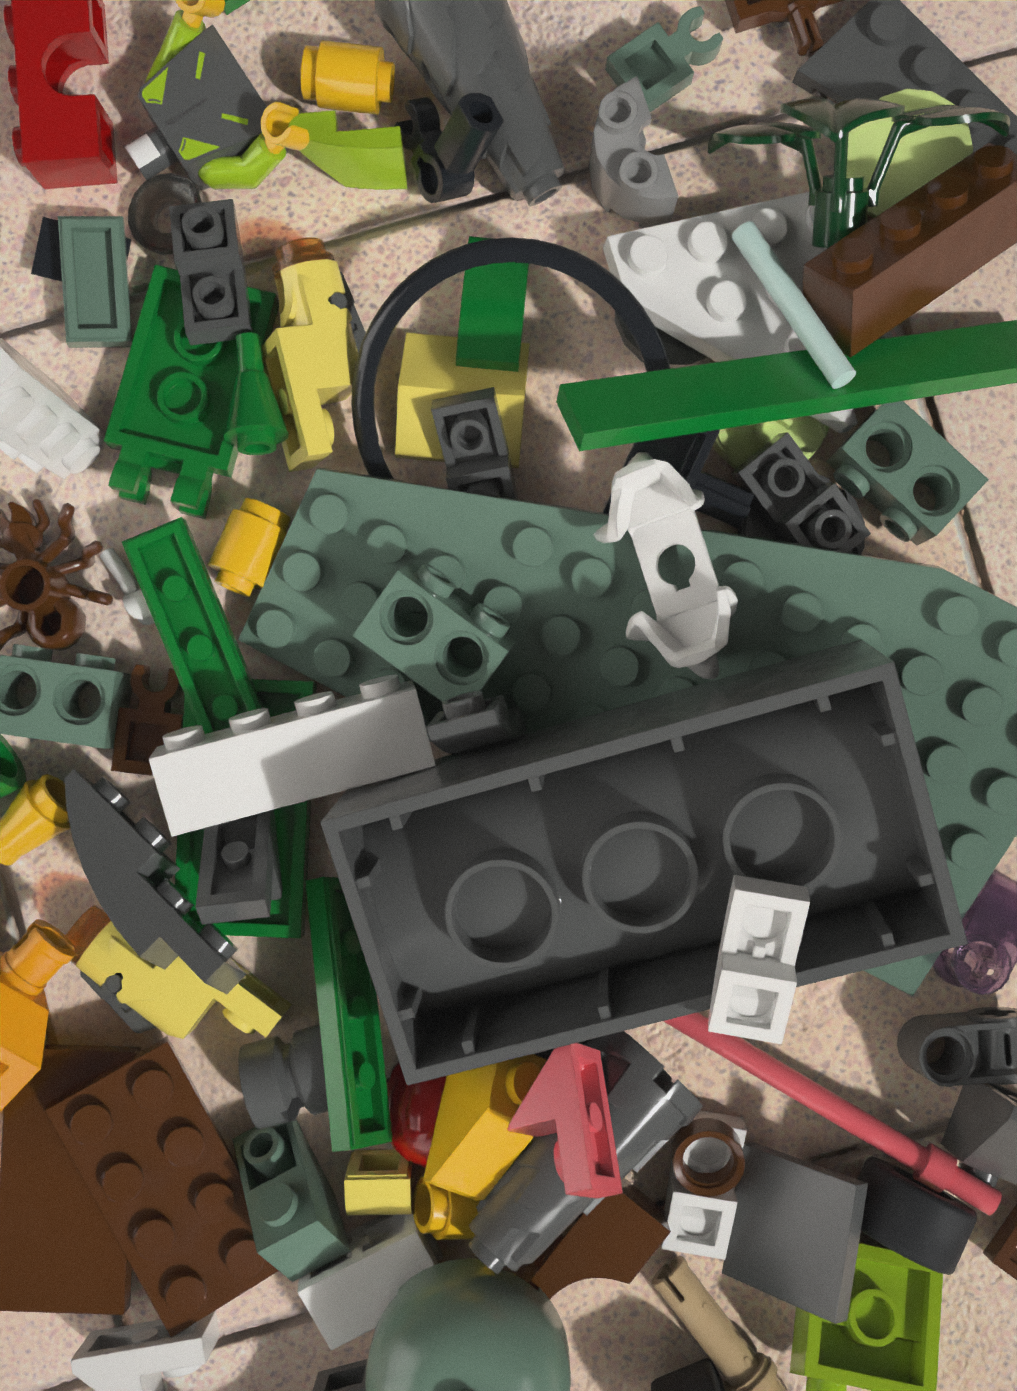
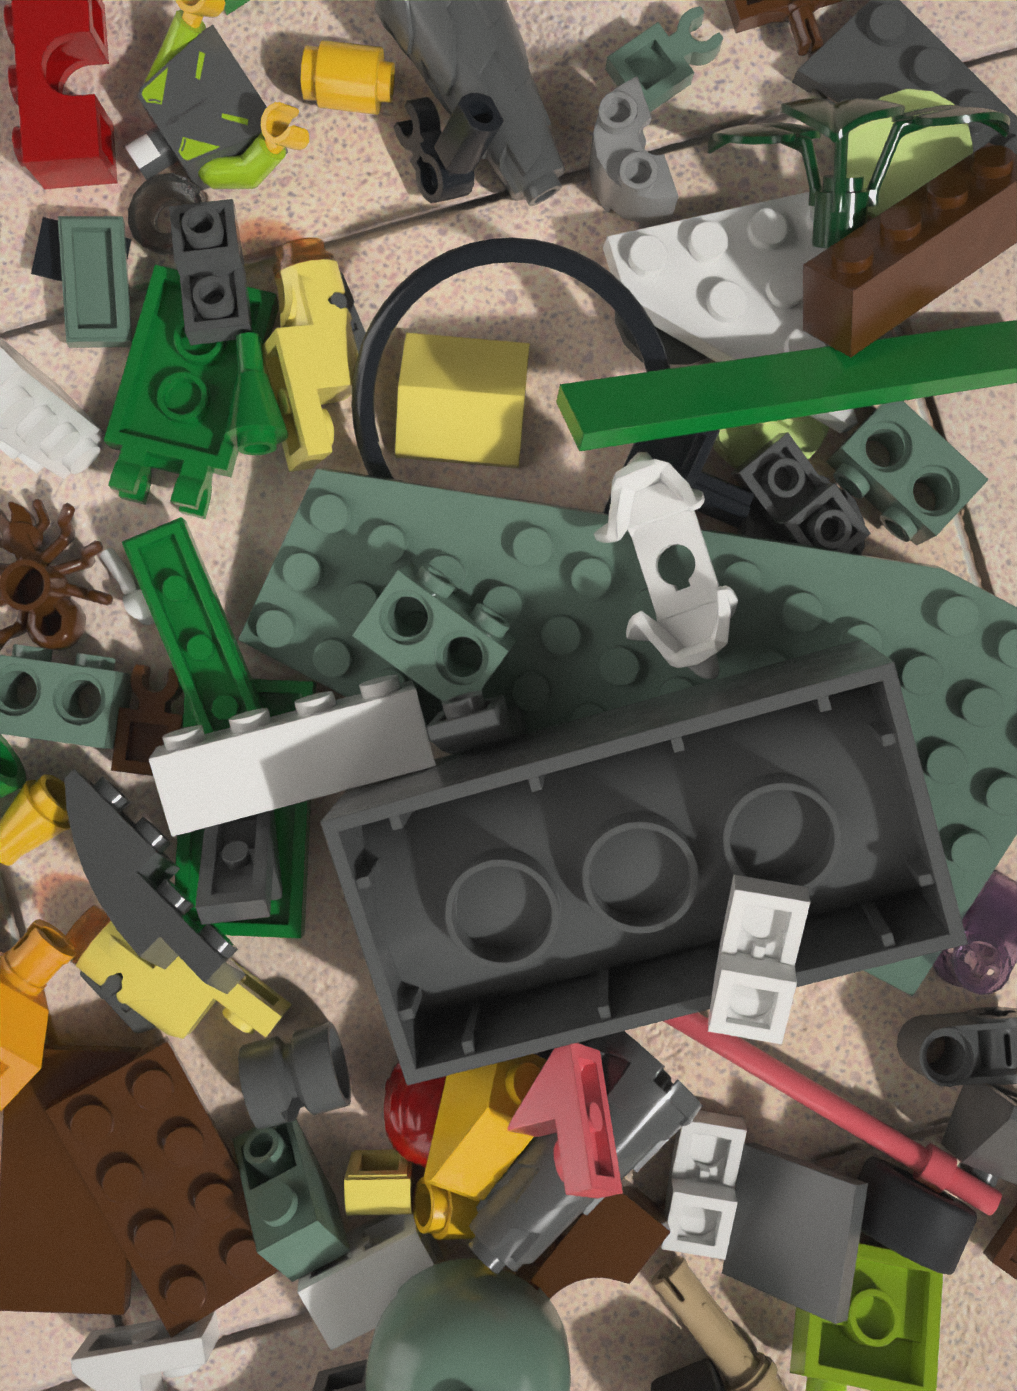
yellow brick [207,498,291,597] -> none
lime slope [288,110,408,190] -> none
green tile [306,876,392,1152] -> none
dark grey slope [431,387,518,499] -> none
green slope [456,236,529,372] -> none
reddish brown piece [671,1118,745,1197] -> none
light aqua bar [732,221,856,389] -> none

